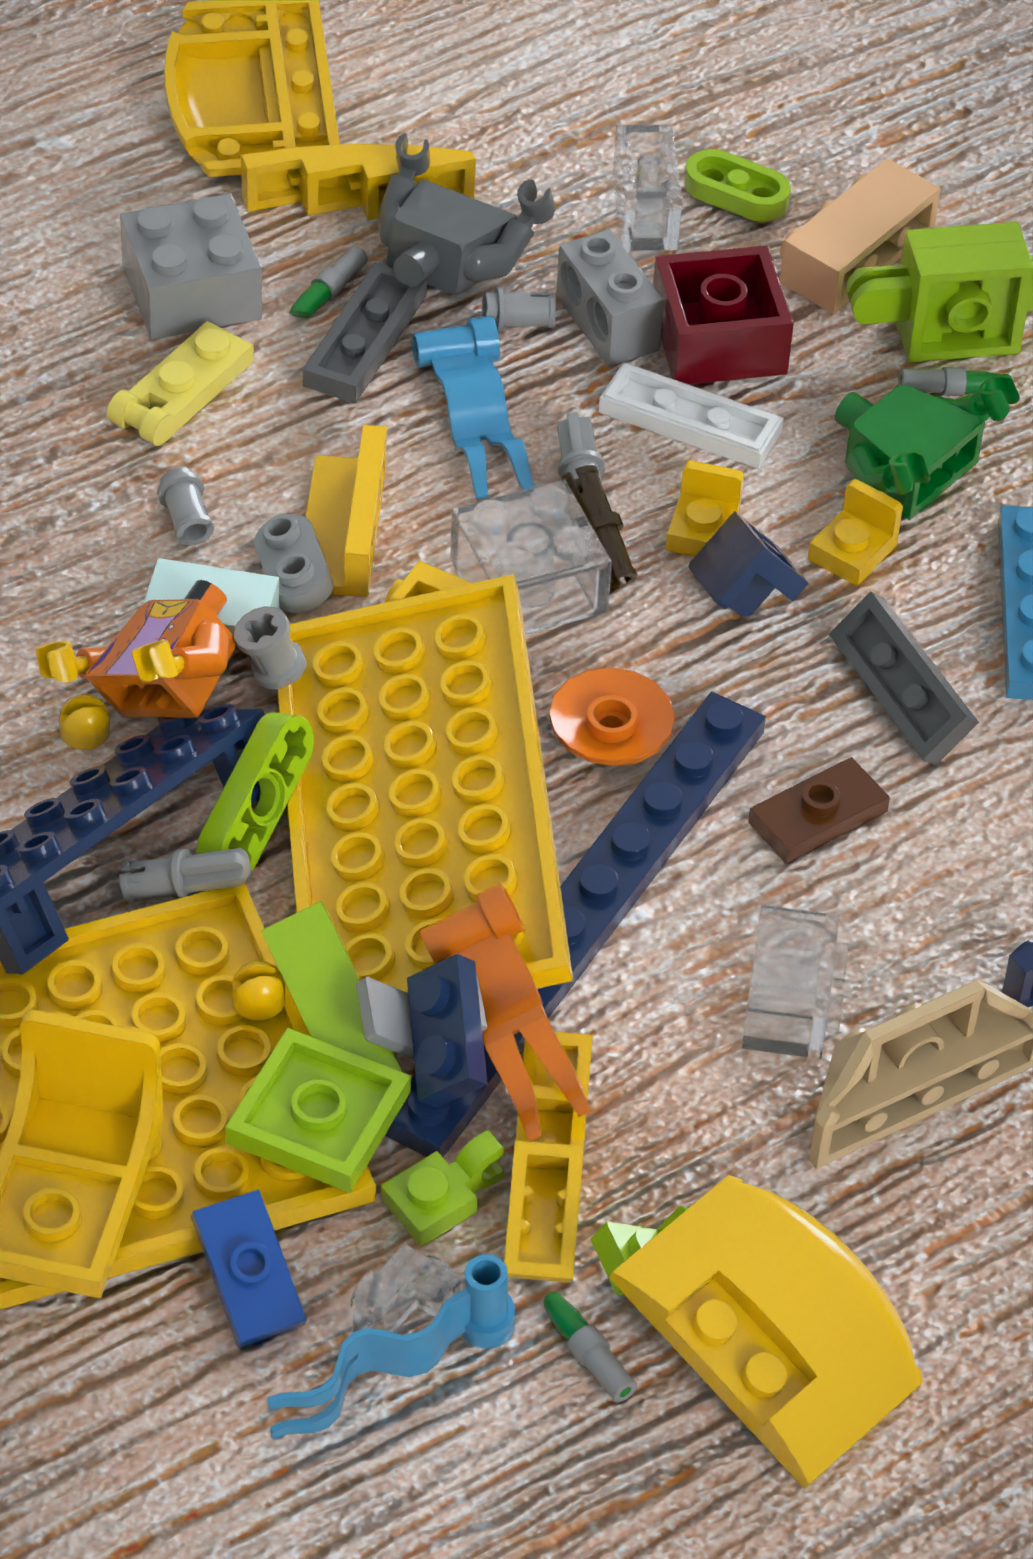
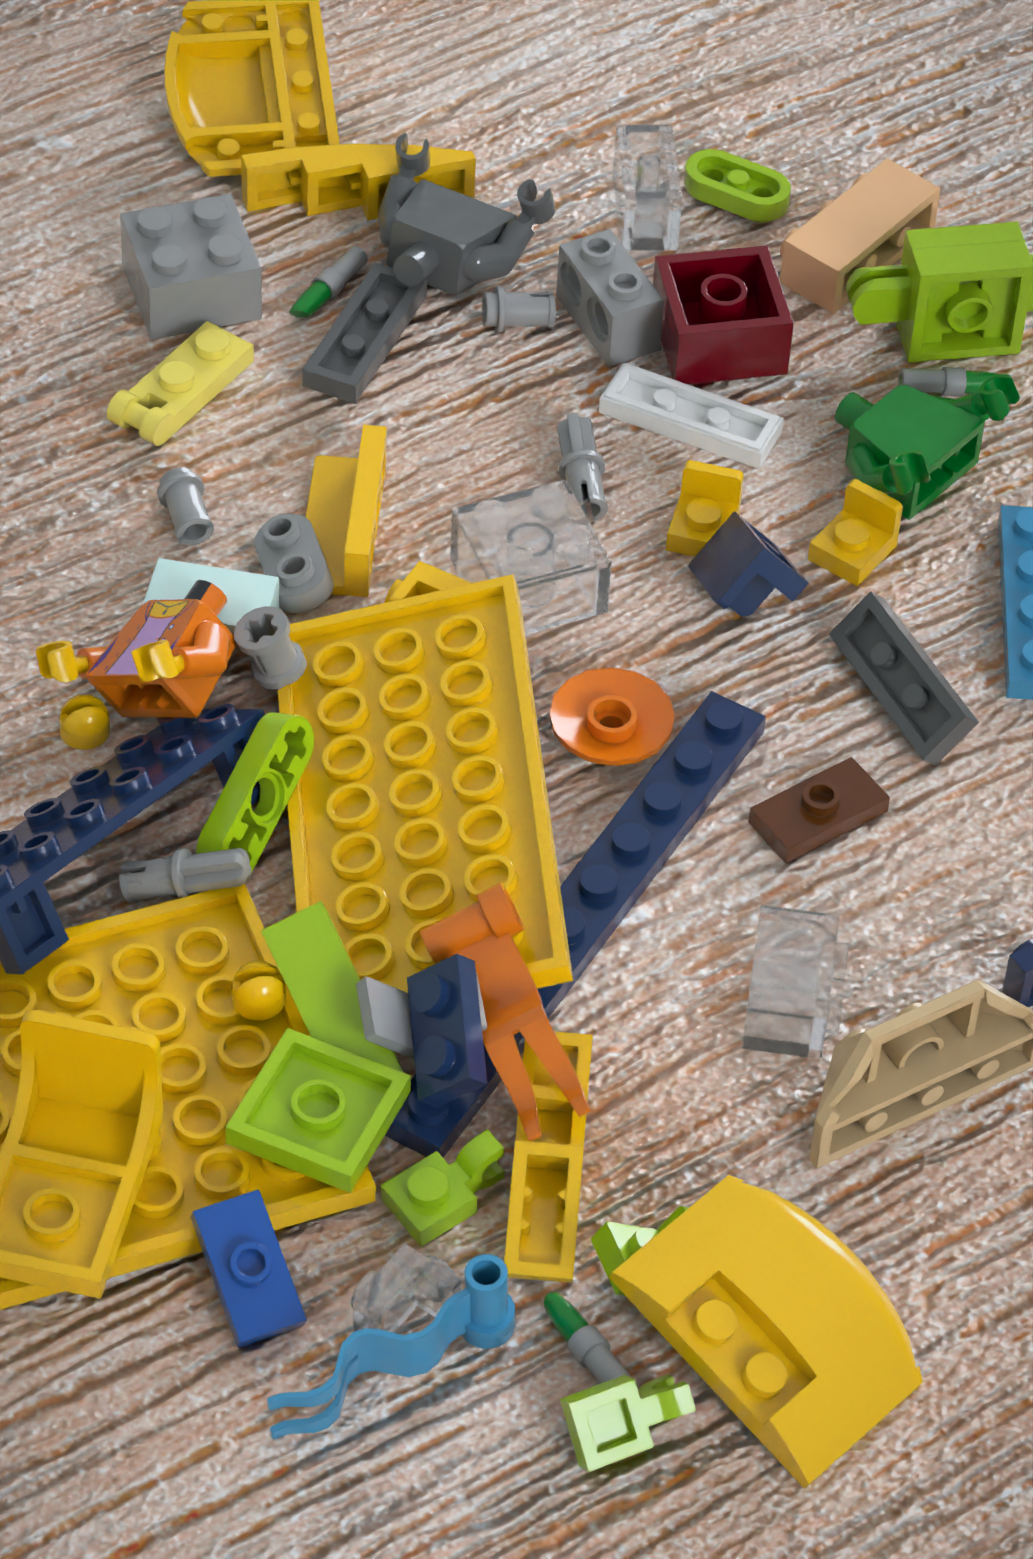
dark azure flag [411,316,535,500] -> none
dark brown pin [561,465,638,591] -> none
none -> plate [560,1374,696,1472]

